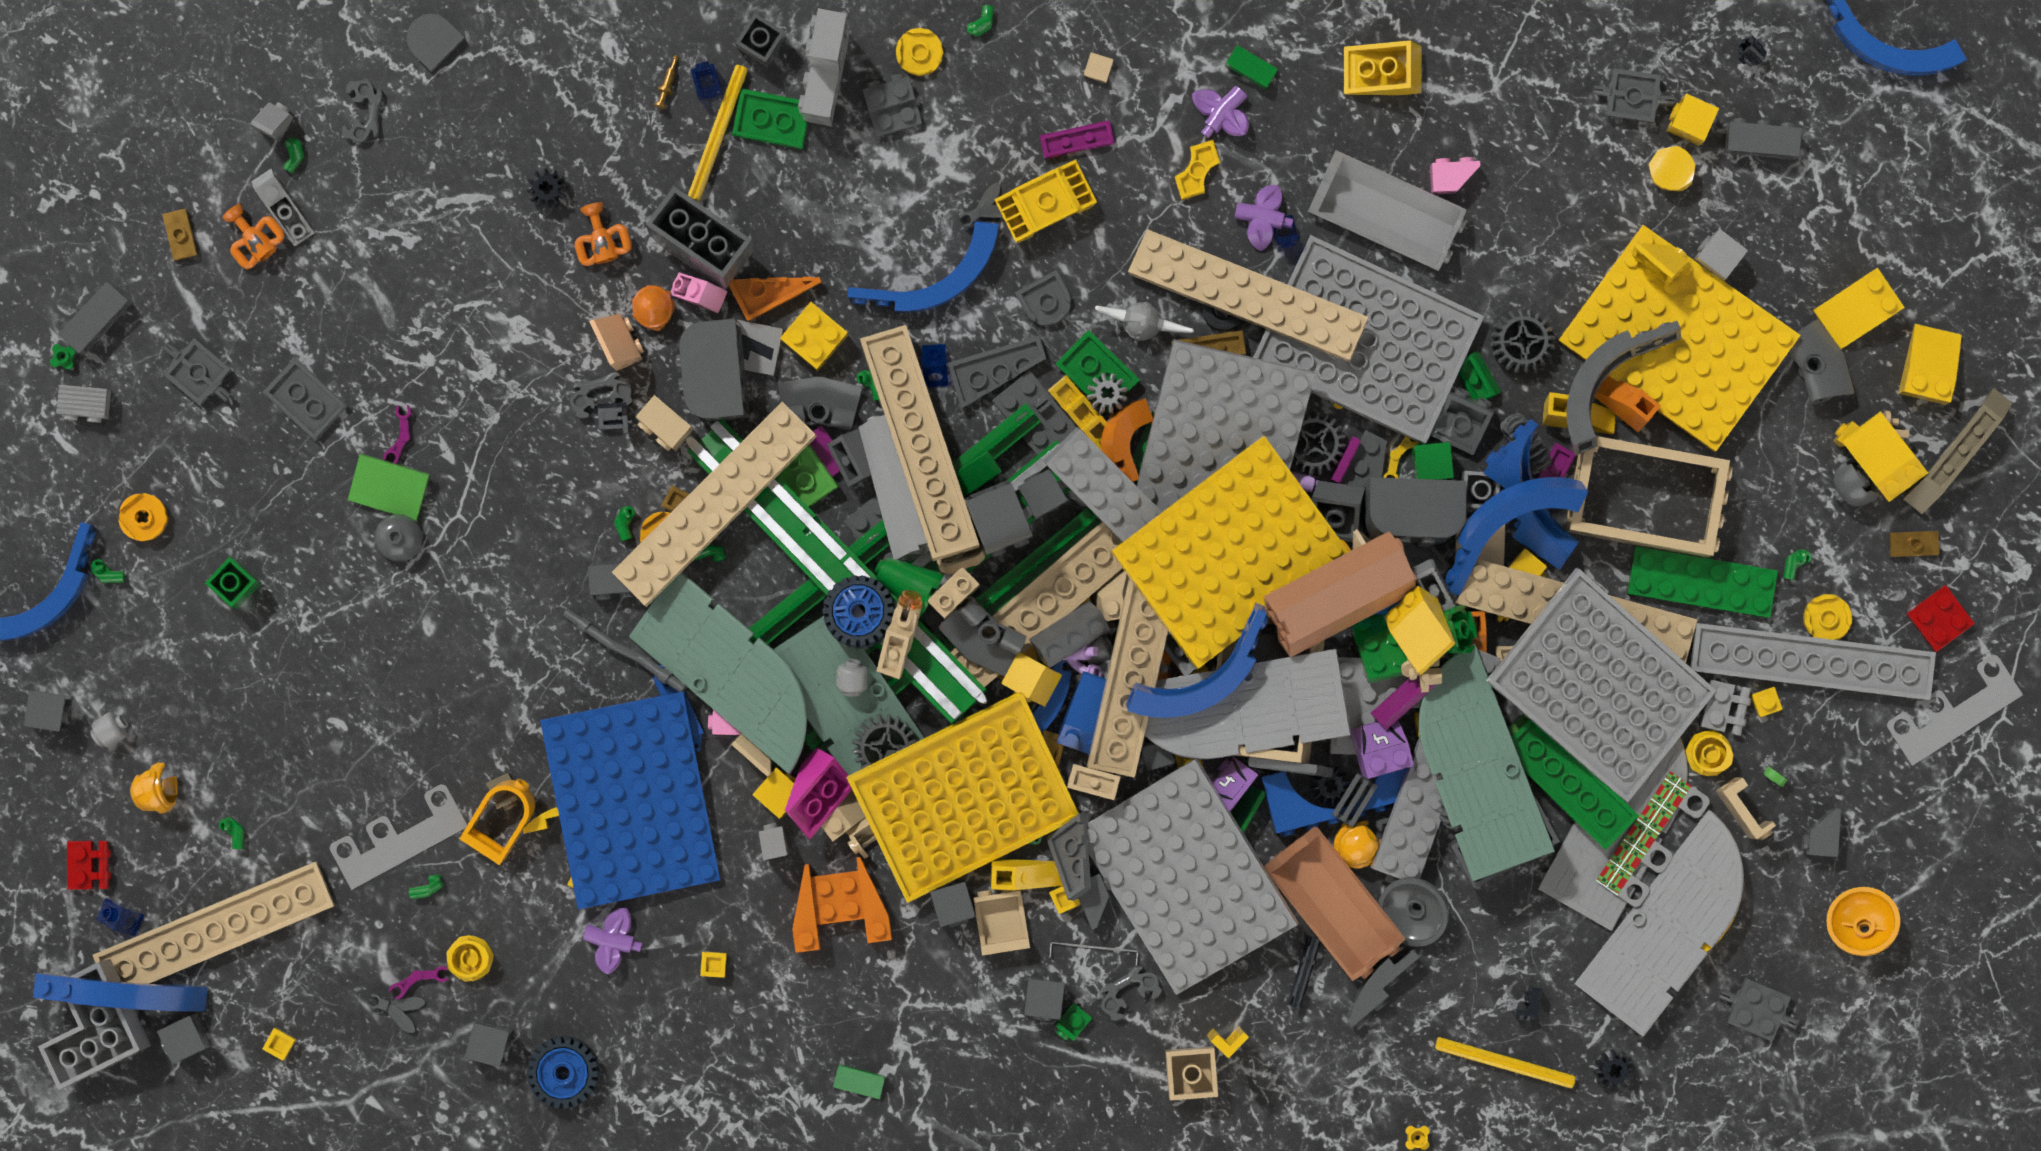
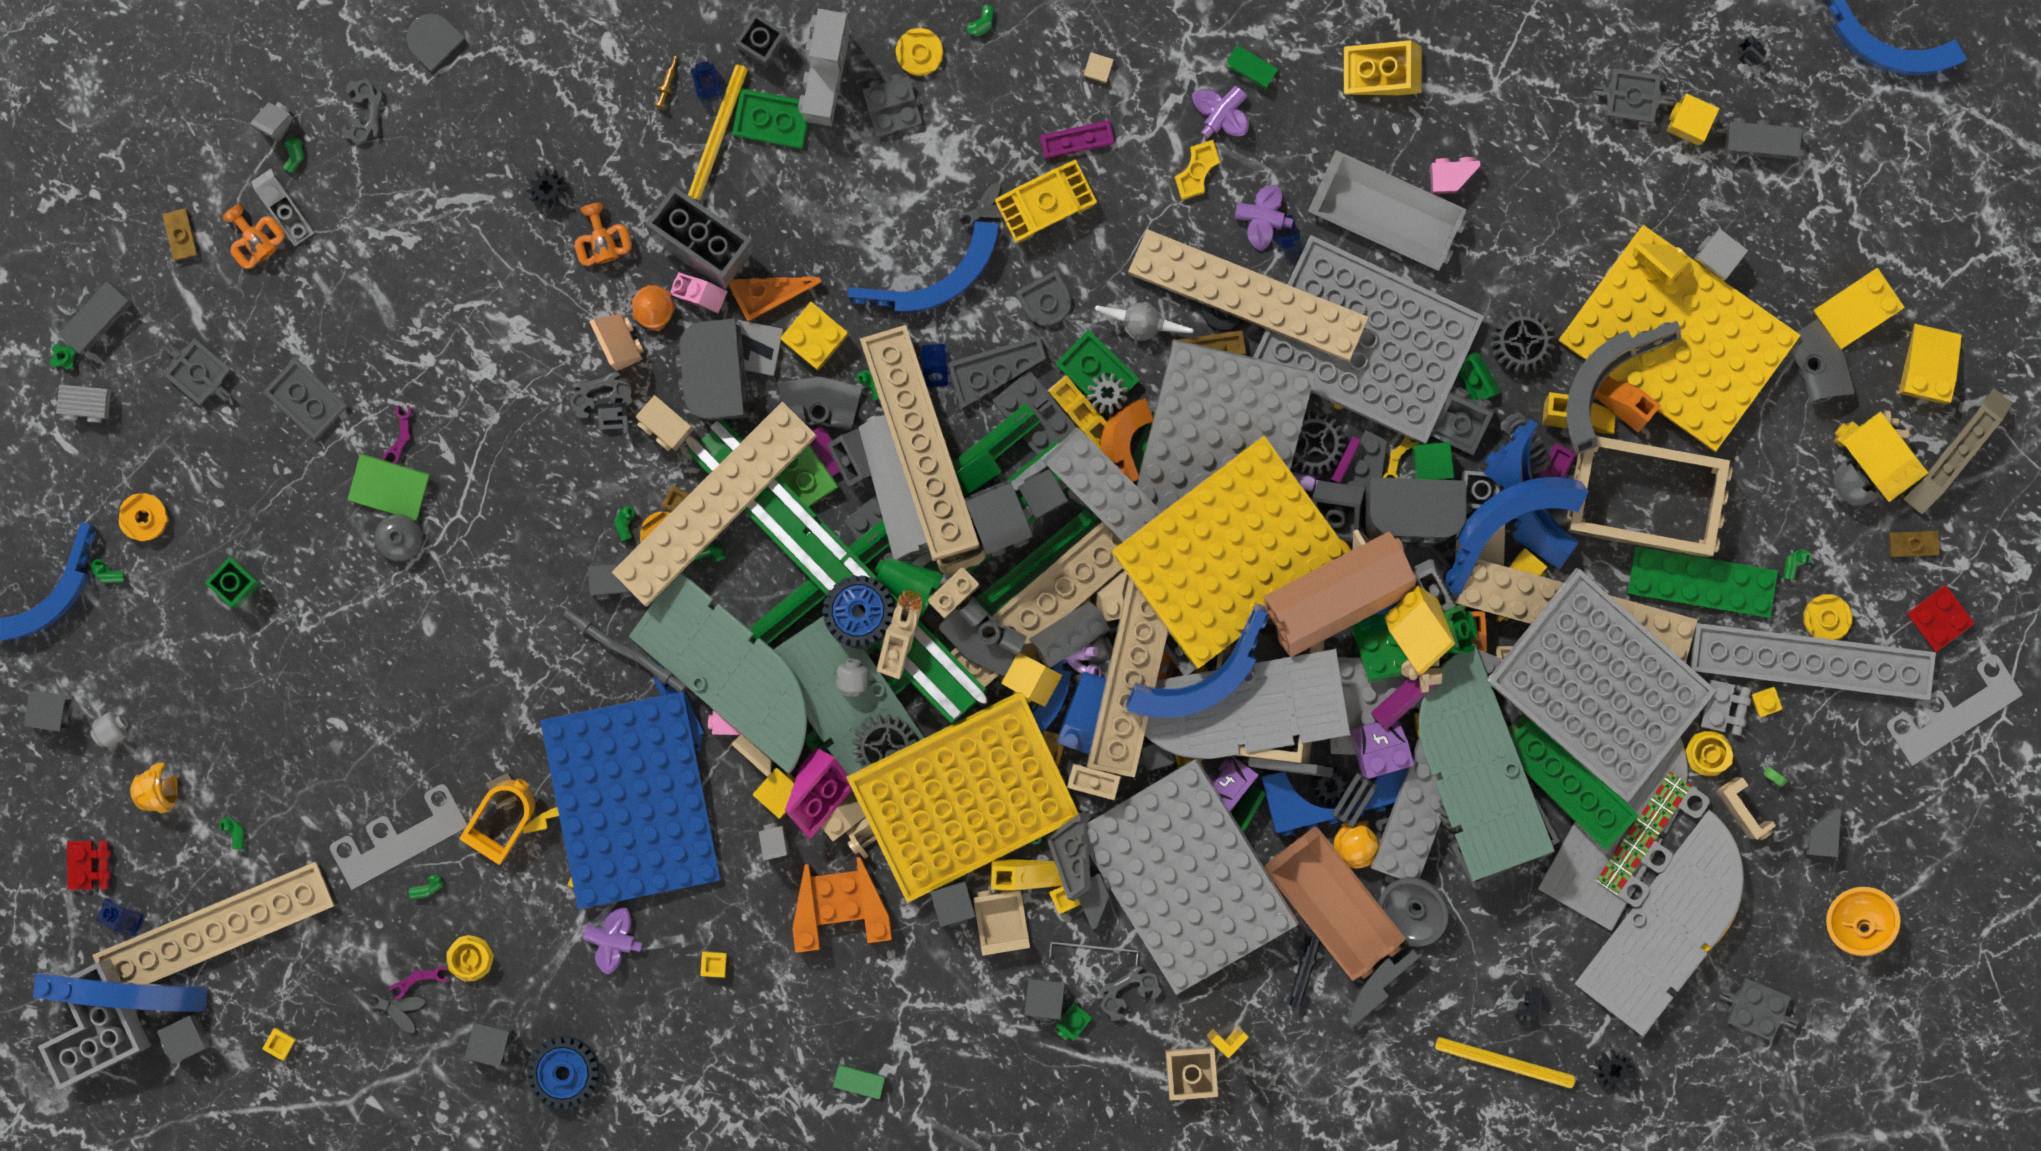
yellow plate [1405,1126,1430,1150] -> none
yellow hat [1649,146,1696,191] -> none

